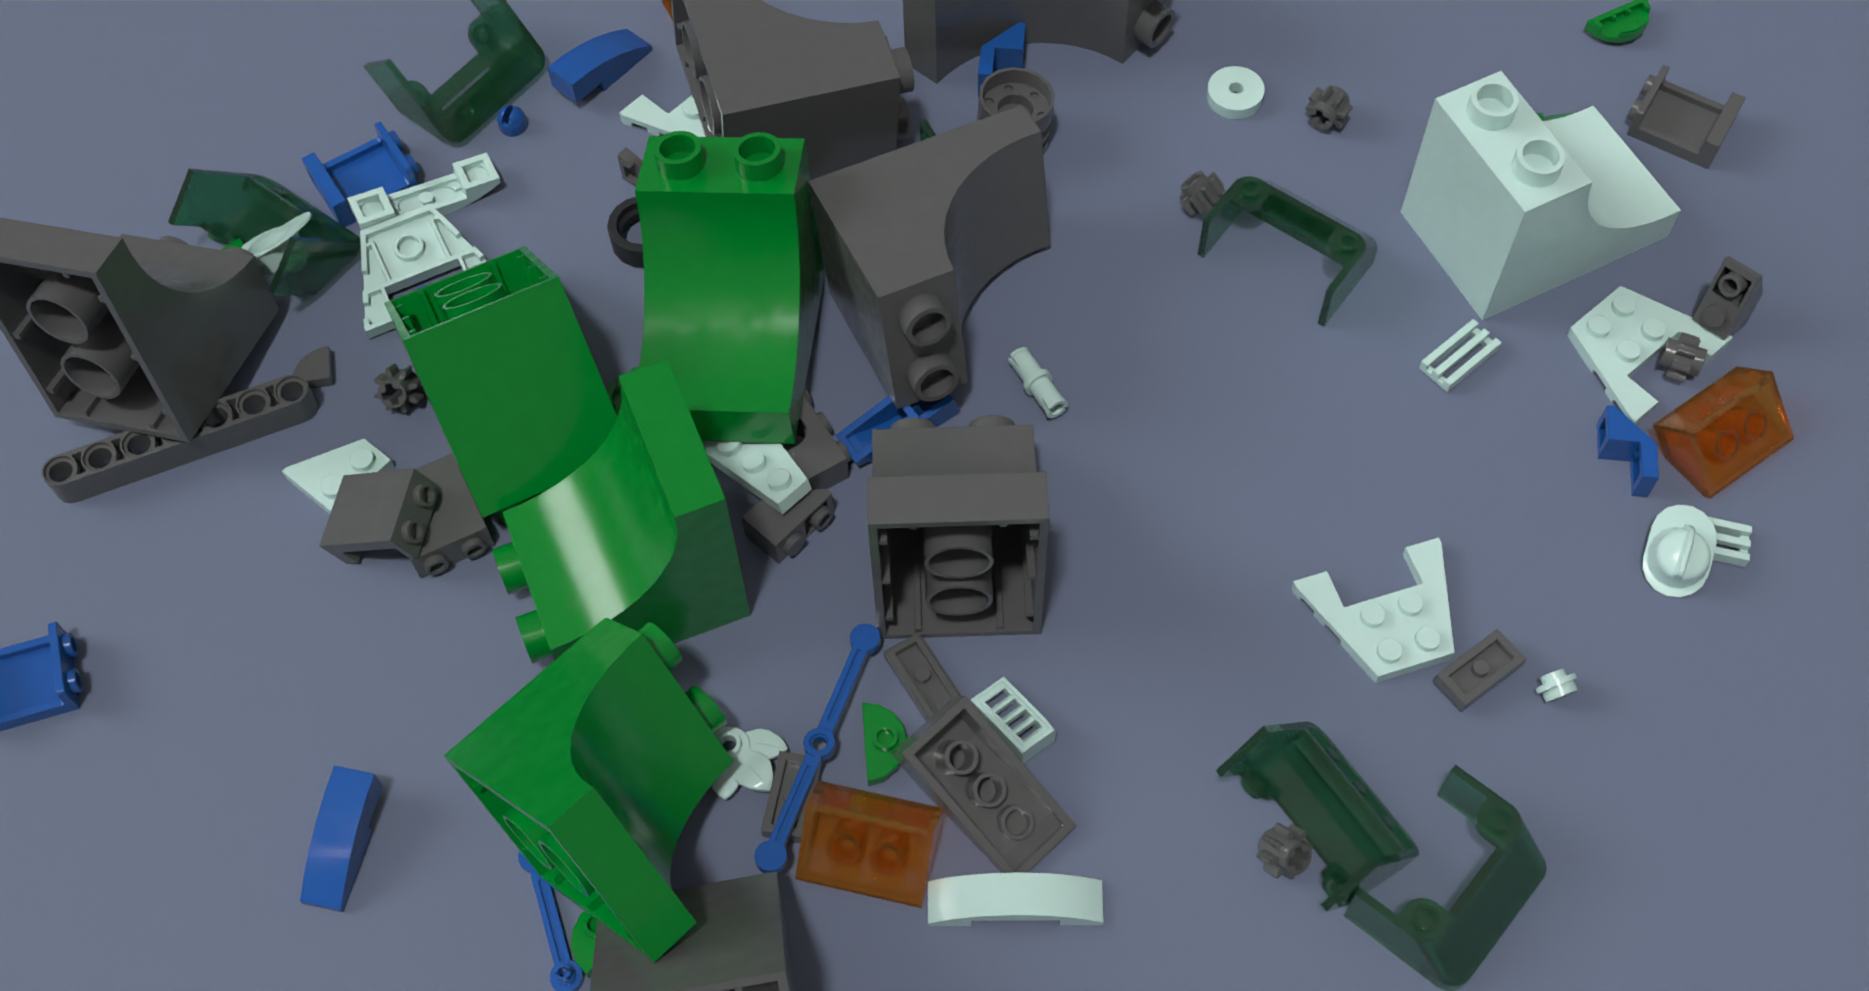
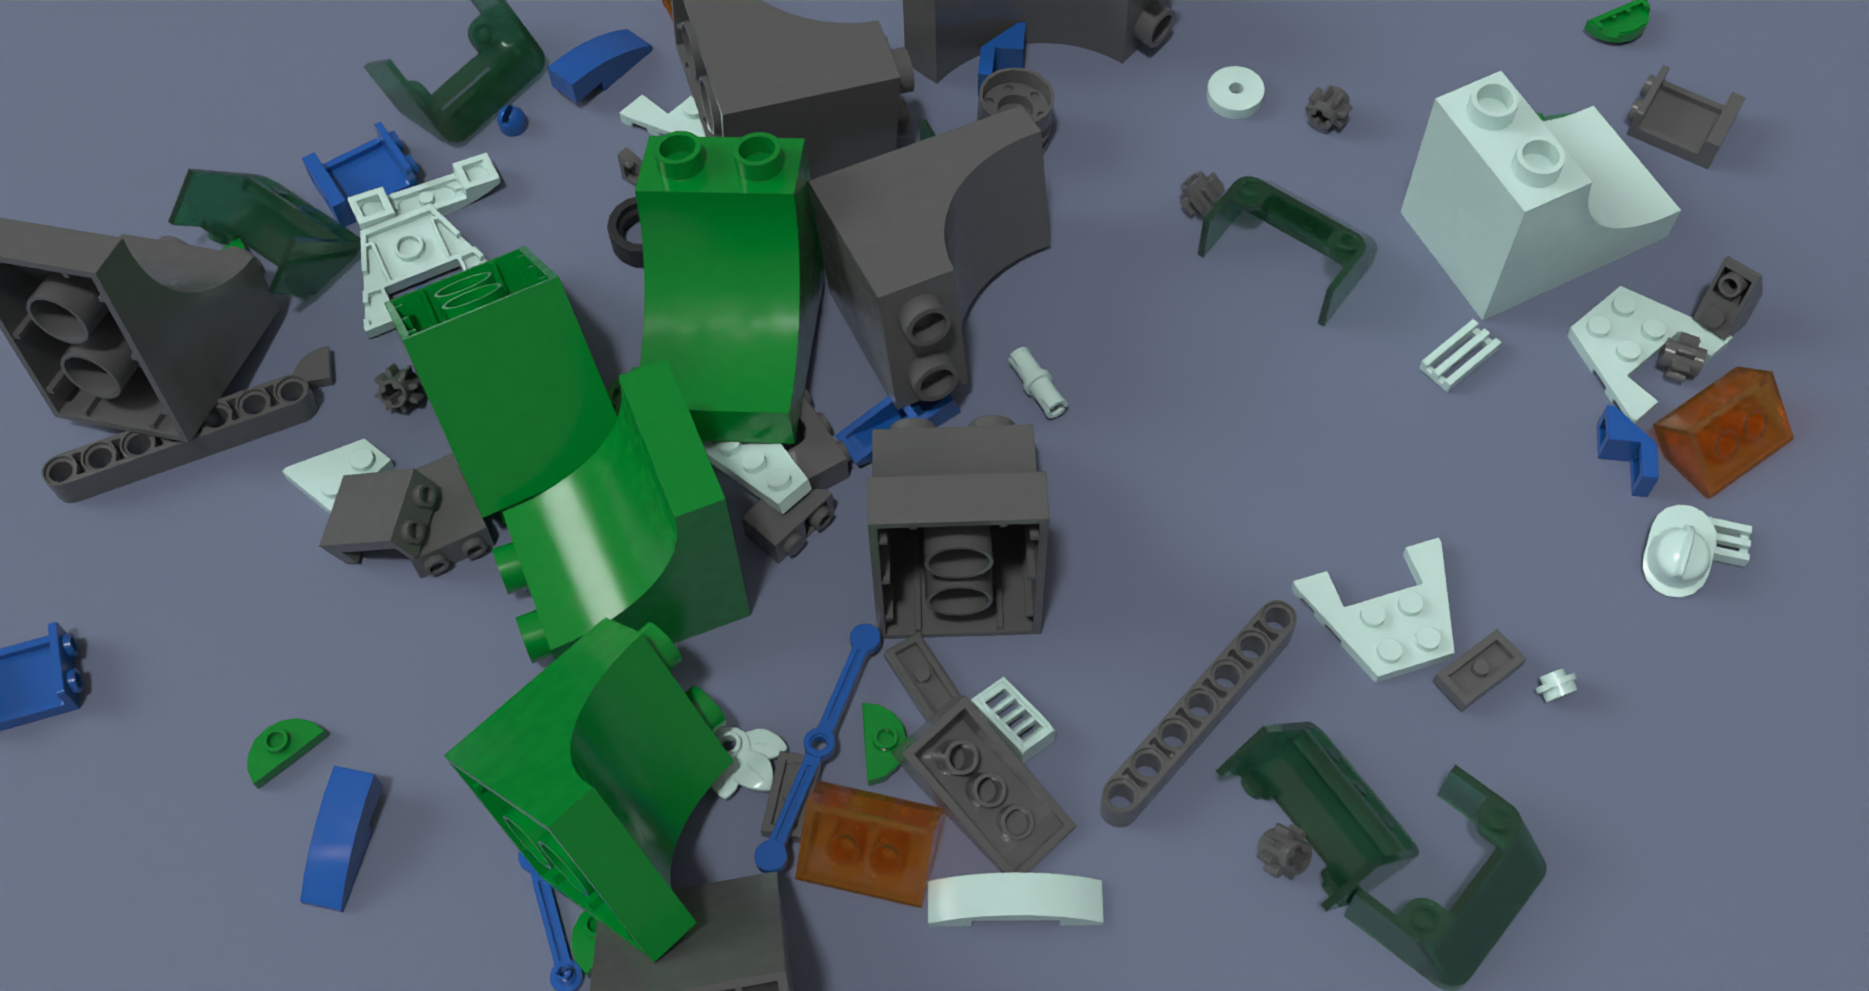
light aqua piece [241,212,312,277] -> none
none -> green plate [247,718,328,789]
none -> dark grey beam [1100,600,1297,828]

